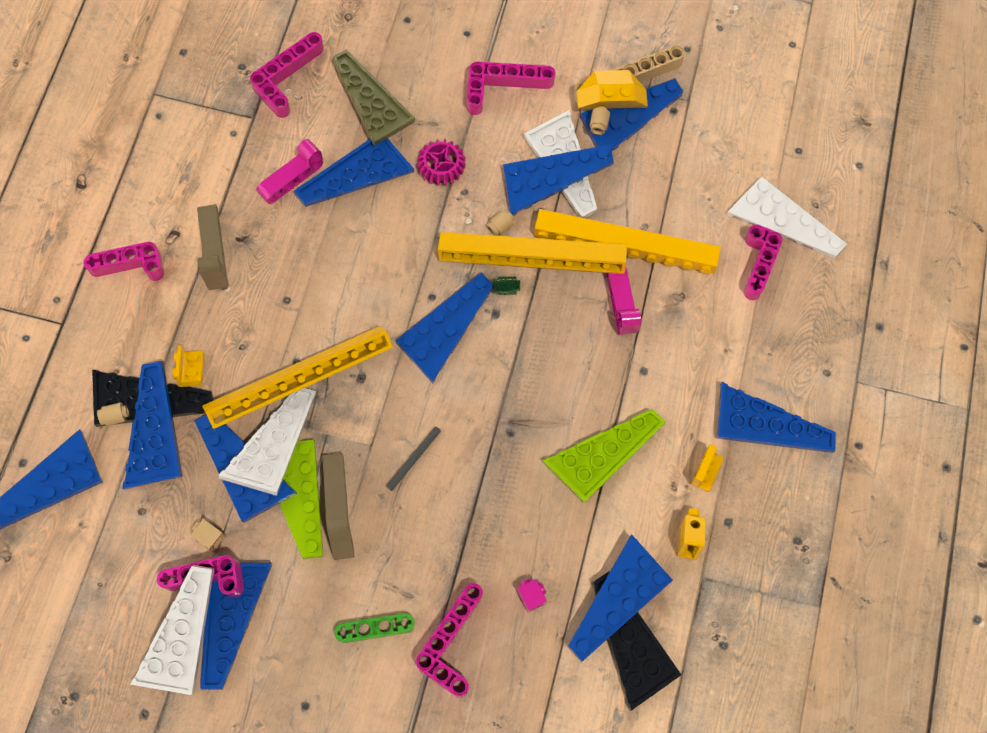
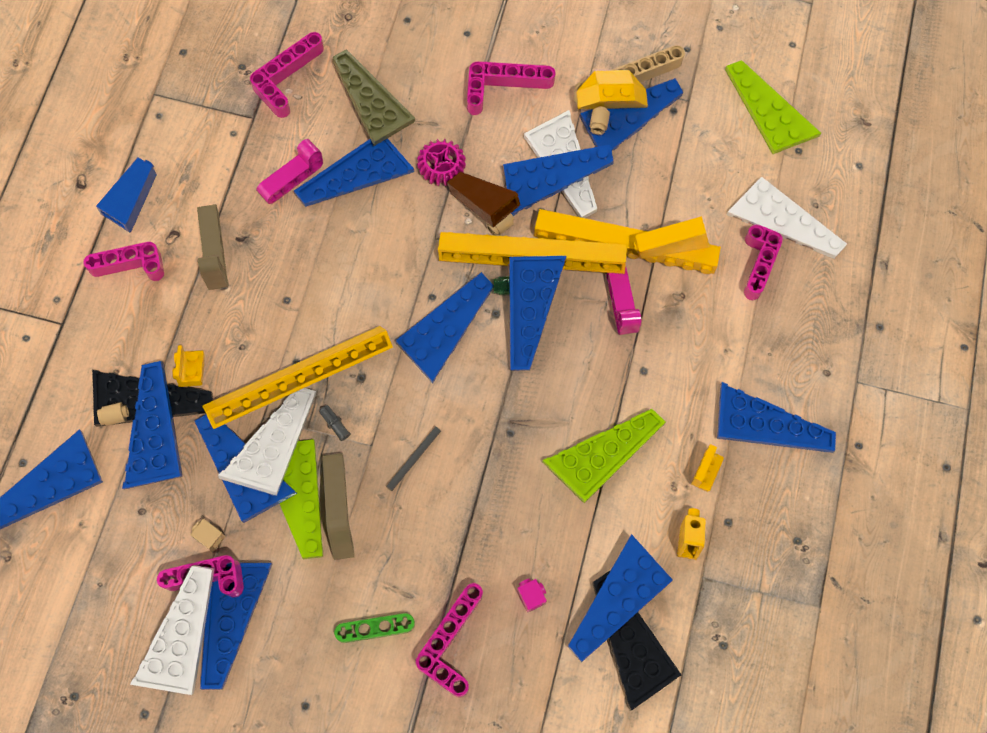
none -> blue slope [96,157,157,233]
none -> dark grey axle [319,405,351,441]
none -> reddish brown slope [447,172,520,228]
none -> blue wing [509,256,567,371]
none -> yellow slope [634,216,710,259]
none -> lime wing [725,60,821,154]

